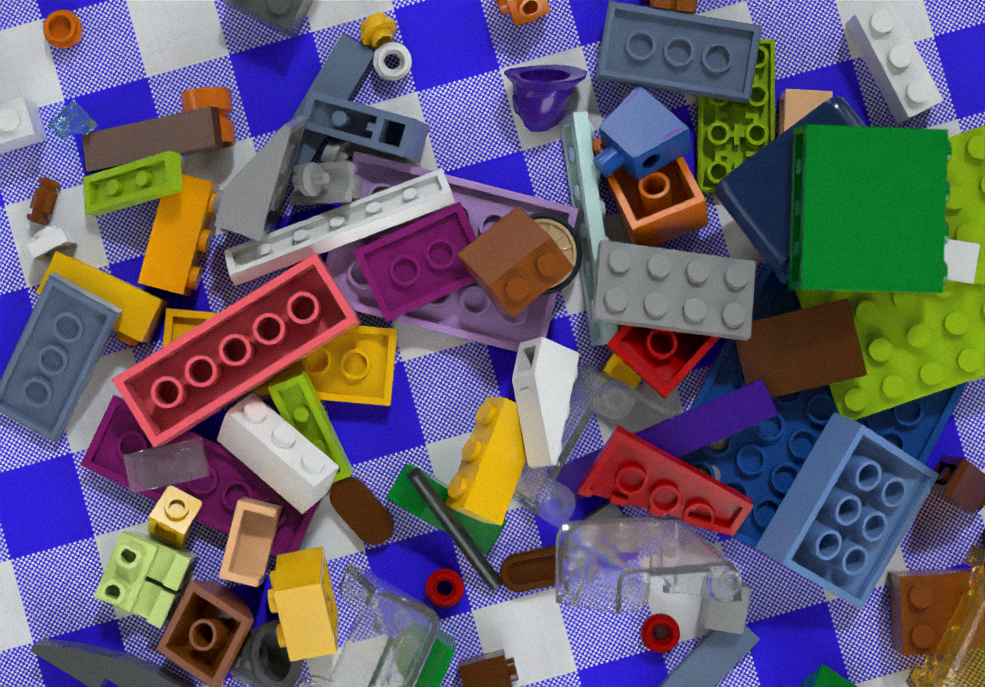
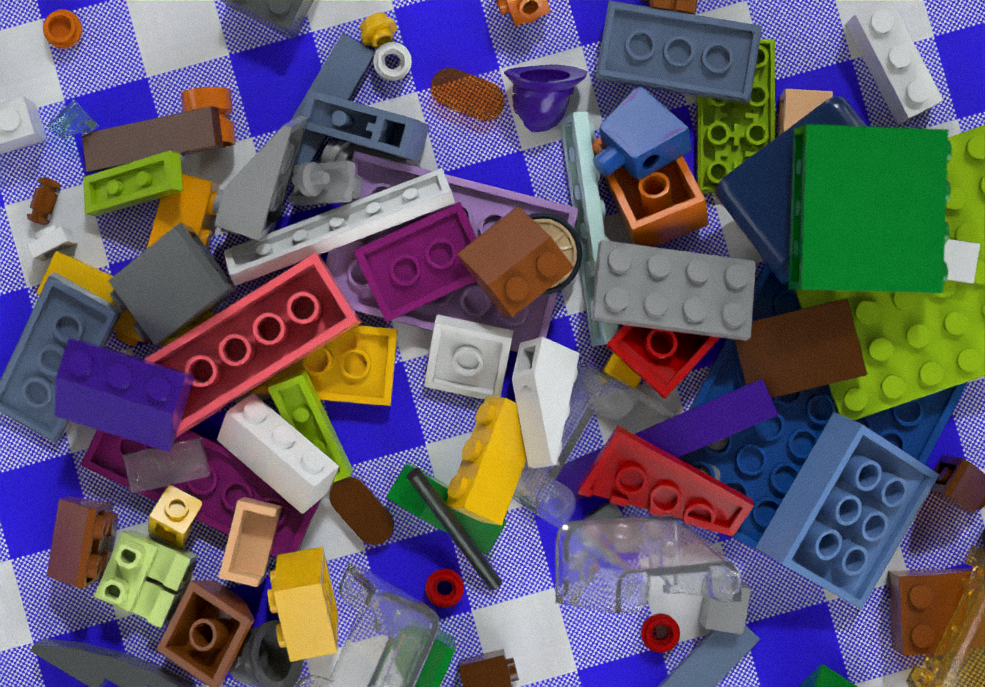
reddish brown tile [500,544,576,592] -> none
none -> dark orange slope [47,496,118,588]
none -> dark purple slope [54,338,195,452]
none -> dark grey slope [108,222,238,346]
none -> white plate [424,314,514,400]
none -> clear orange tile [431,68,505,122]

